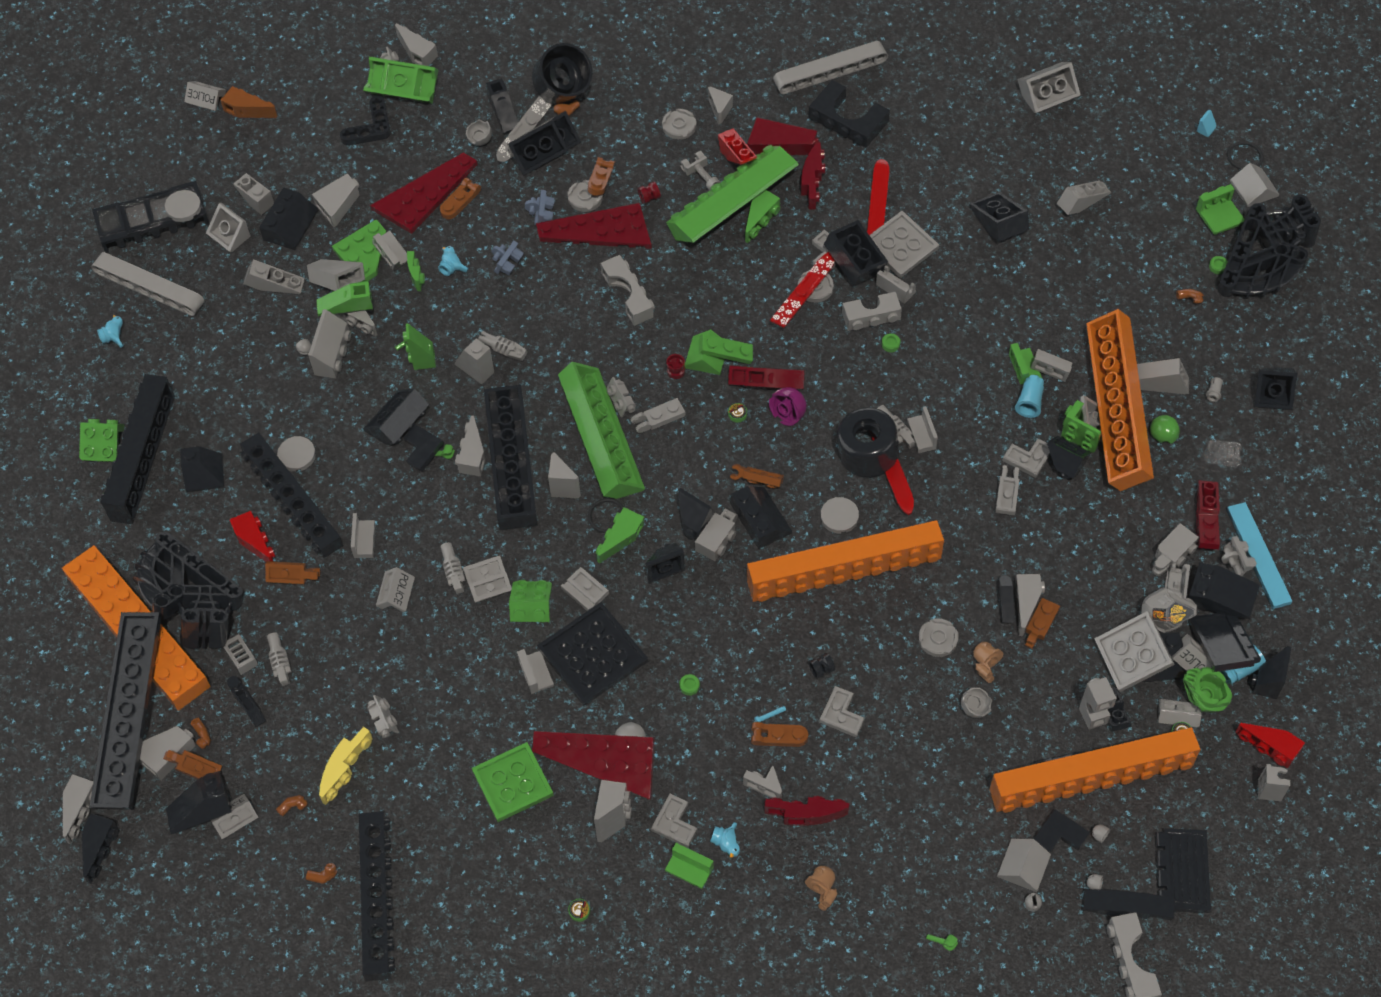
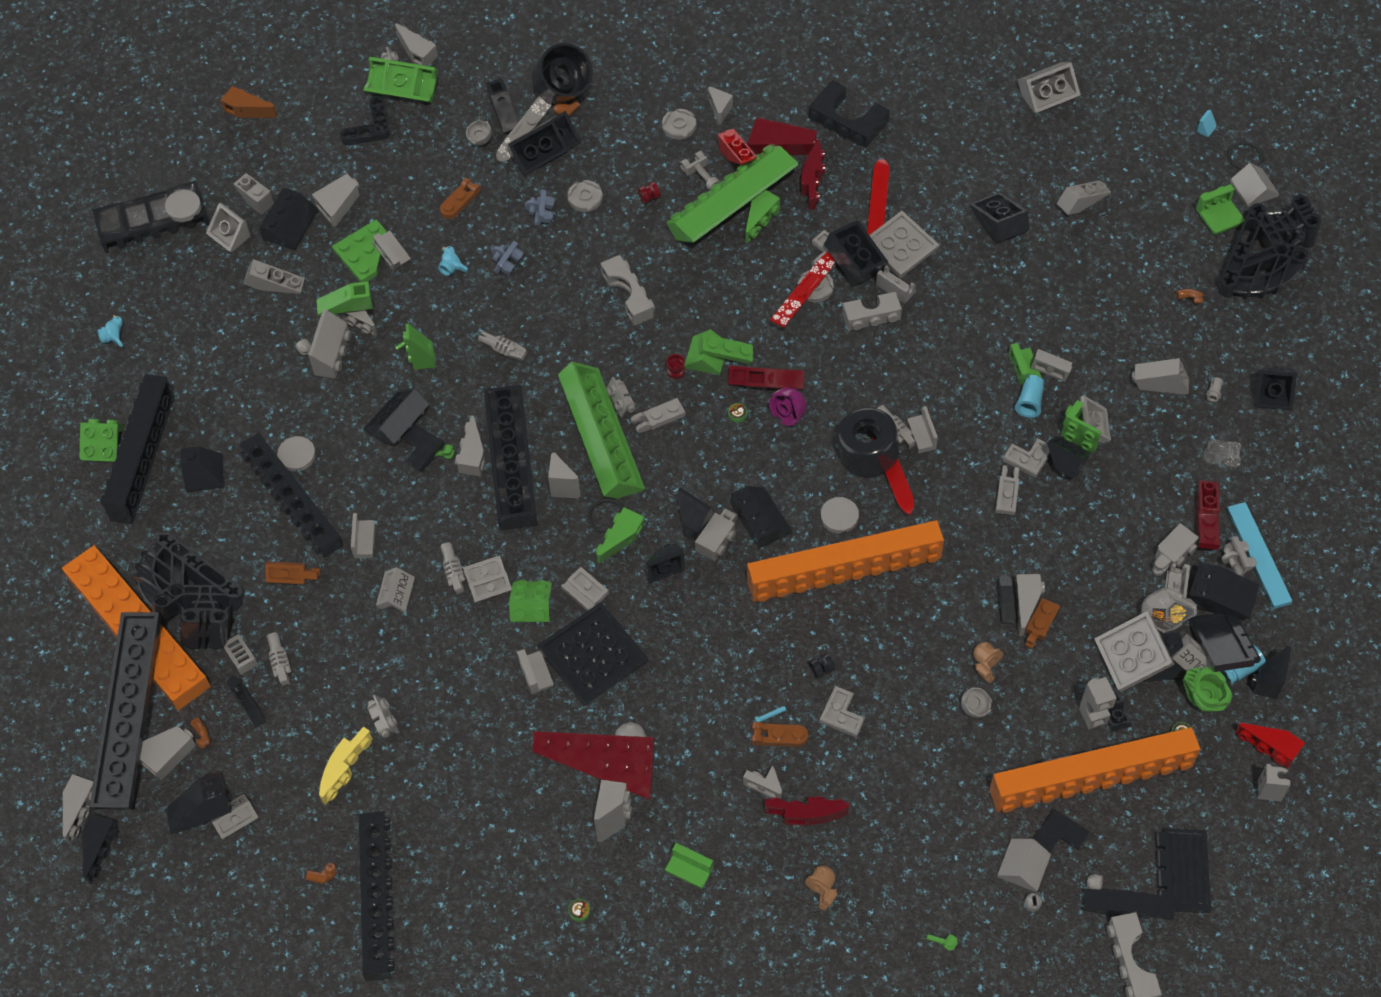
light grey beam [91,252,205,316] -> none
dark orange plate [163,750,222,779] -> none
light grey panel [184,81,226,111] -> none
red slope [229,511,275,562] -> none
dark orange arm [276,795,307,817] -> none
light grey slope [307,259,365,291] -> none
dark red wing [370,152,478,234] -> none
bright green slope [407,251,425,291] -> none
light grey slope [455,338,494,384] -> none
bright green plate [472,742,554,822] -> none
dark red wing [536,203,652,249] -> none
dark orange plate [587,157,615,196] -> none
light grey tile [651,794,697,848] -> none
bright green tile [680,674,700,696] -> none
medium azure animal [710,822,740,858] -> none
dark orange plate [730,464,784,488] -> none
light grey beam [773,41,888,94] -> none
bright green tile [882,334,900,352] -> none
light grey tile [919,619,958,657] -> none
orange brick [1086,309,1154,491] -> none
light grey hinge [1092,824,1110,843] -> none
bright green hair [1149,415,1180,444] -> none
light grey slope [1158,699,1202,727] -> none
bright green tile [1209,256,1228,275] -> none

